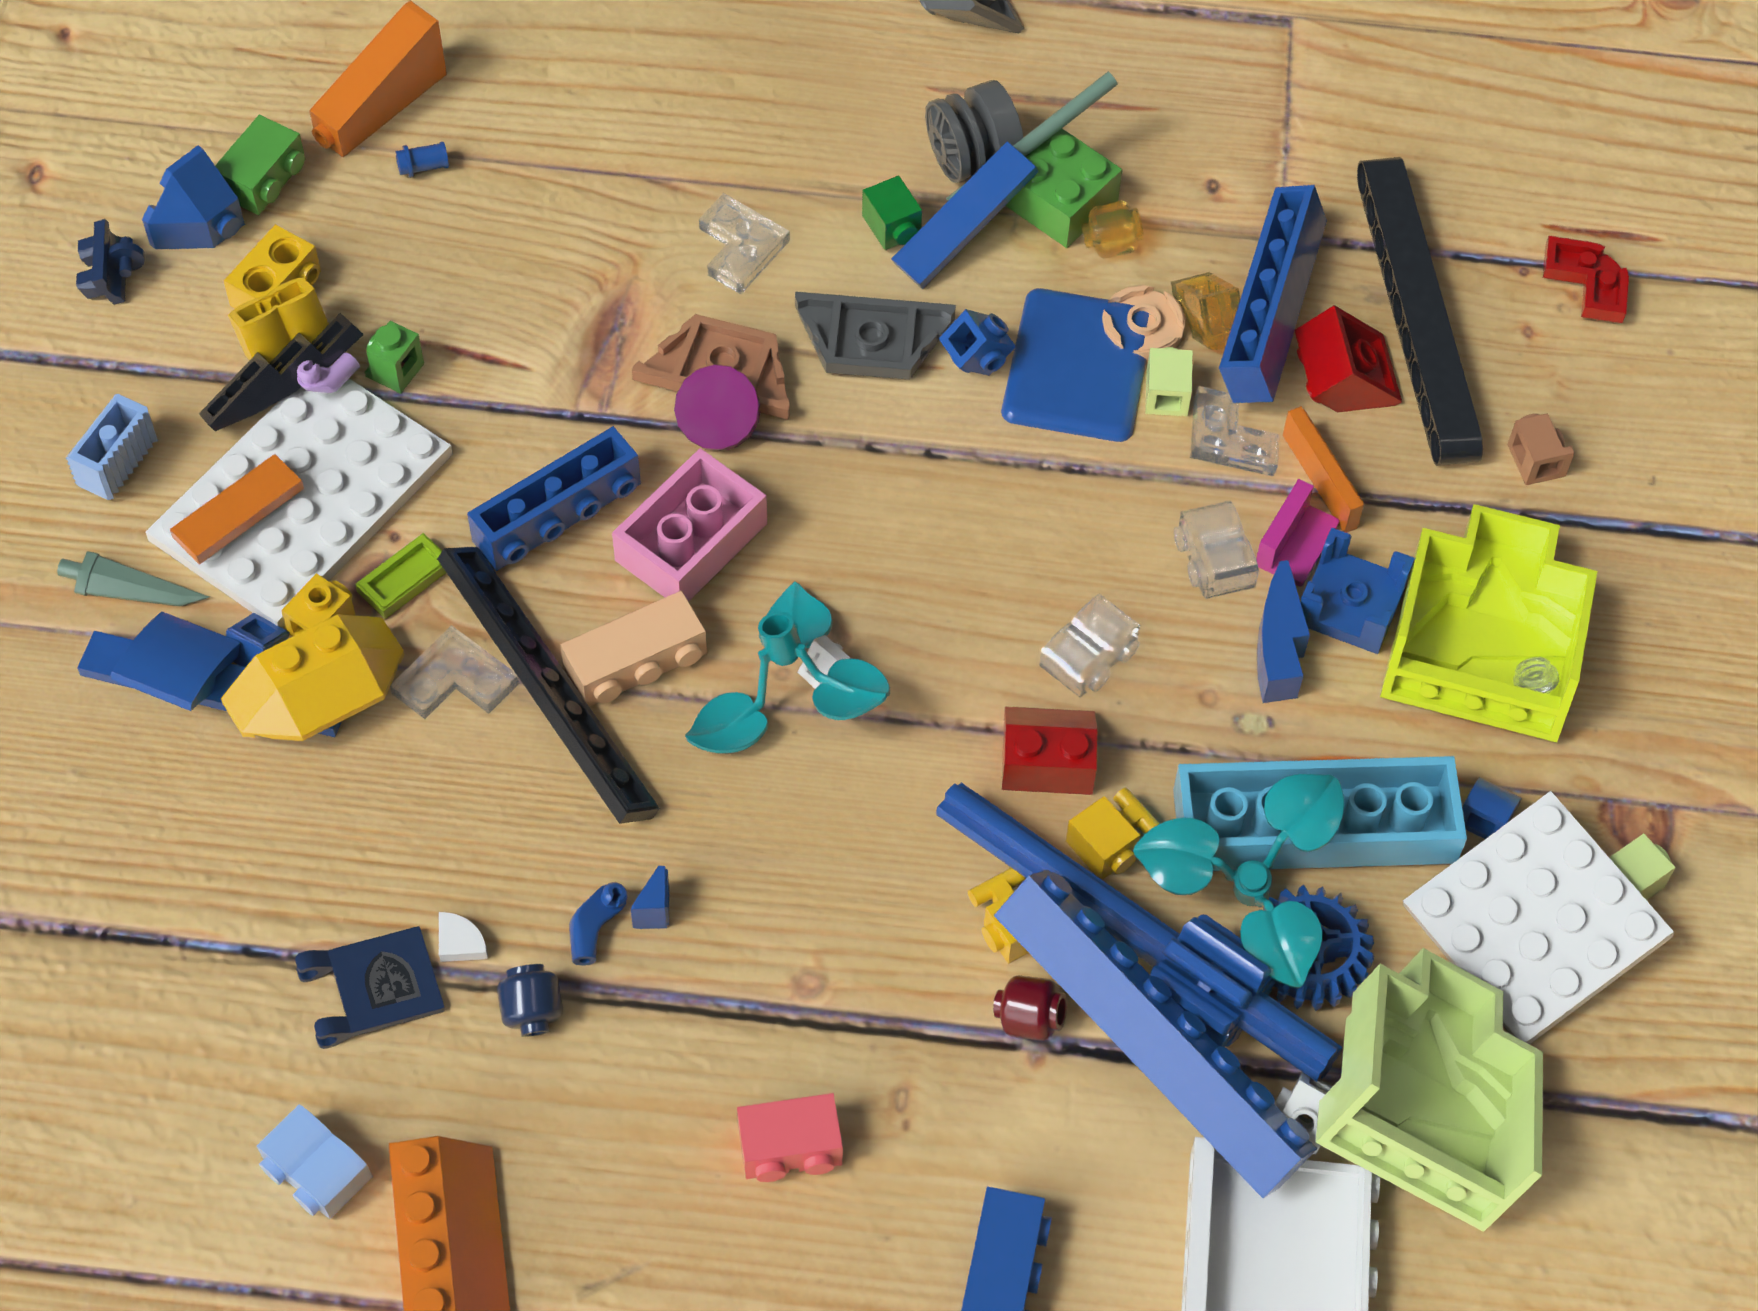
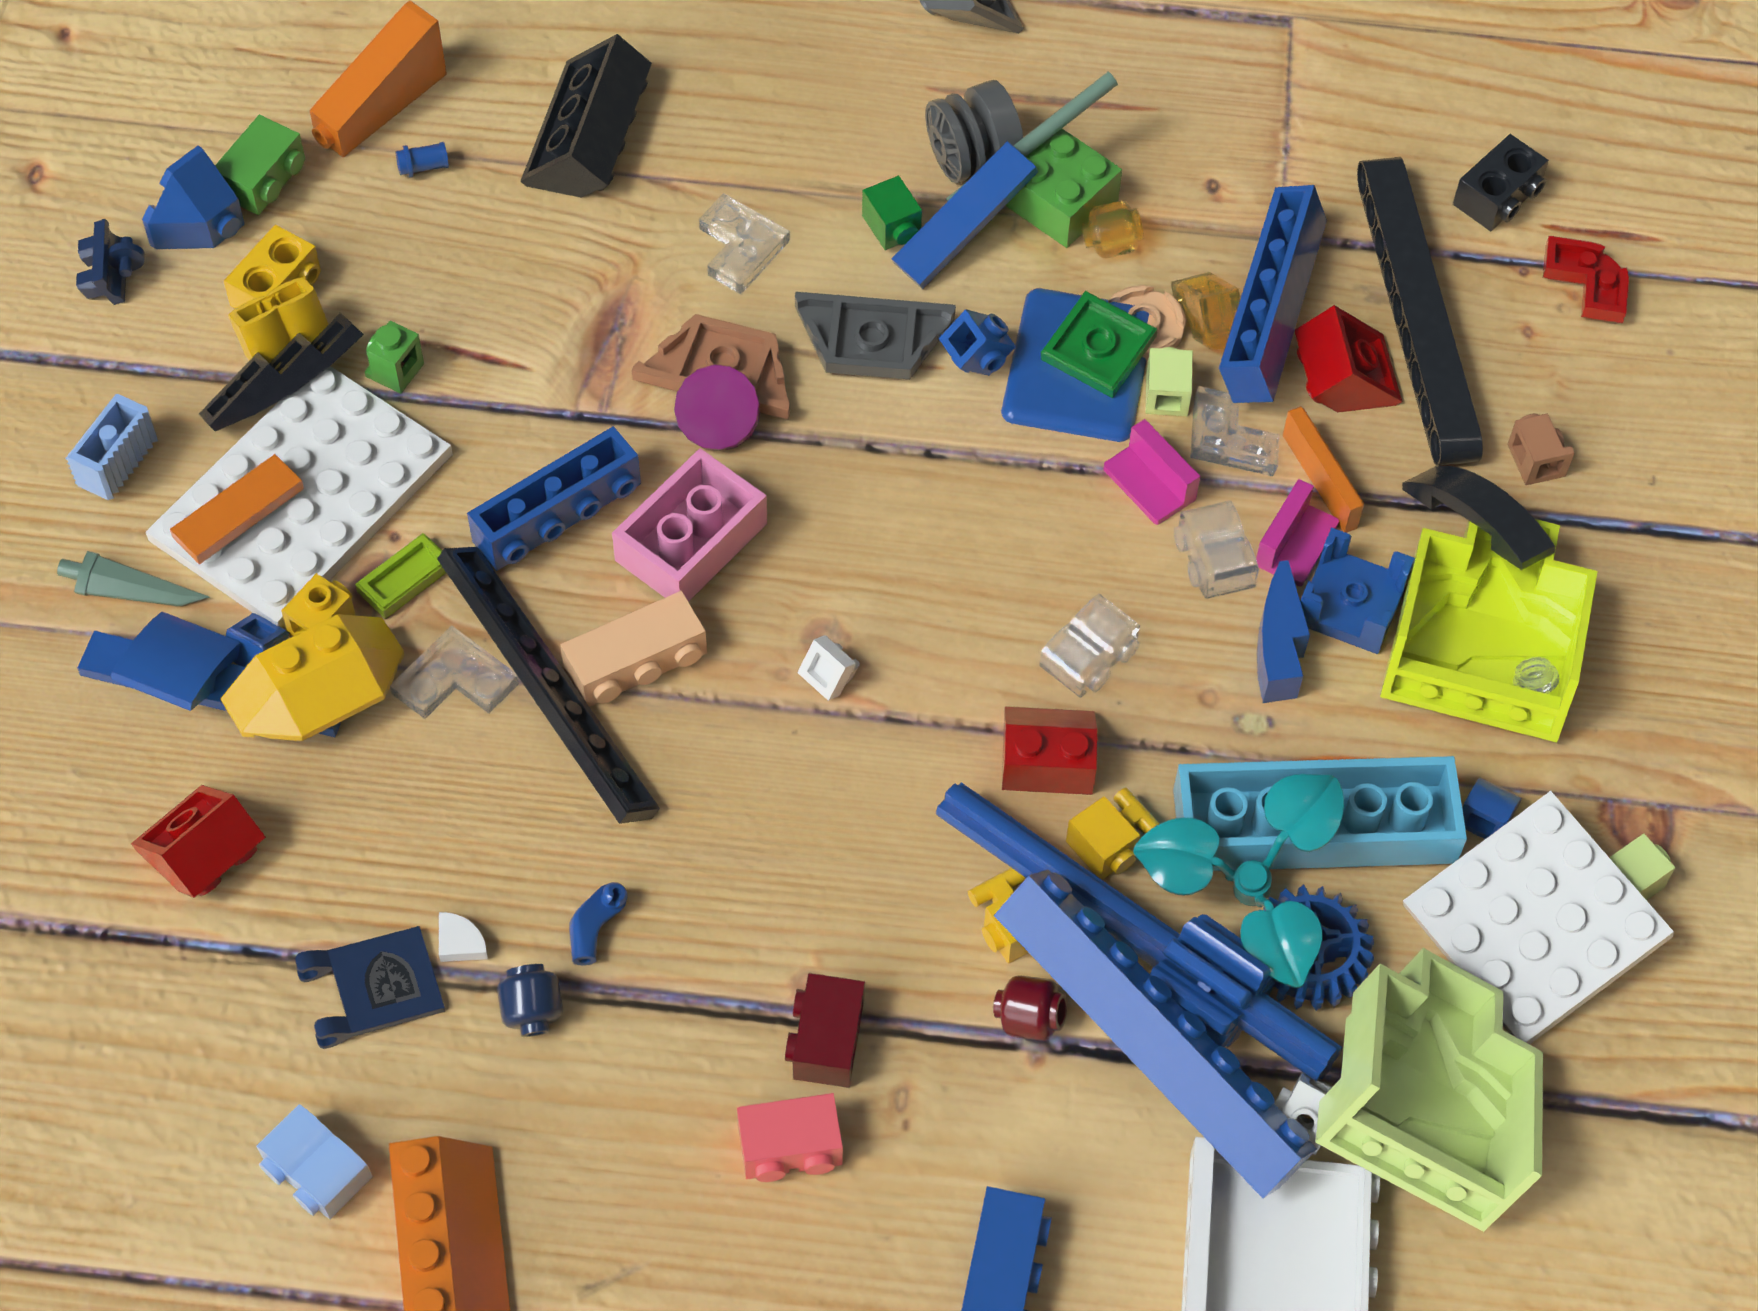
lavender arm [297,353,360,393] -> none
blue slope [631,866,670,929] -> none
teal plant [685,581,890,753] -> none
none -> red slope [131,785,266,898]
none -> black slope [520,34,652,198]
none -> dark red brick [785,973,865,1088]
none -> green tile [1041,291,1157,398]
none -> dark pink panel [1103,419,1201,525]
none -> black slope [1402,466,1555,570]
none -> black brick [1452,134,1549,232]

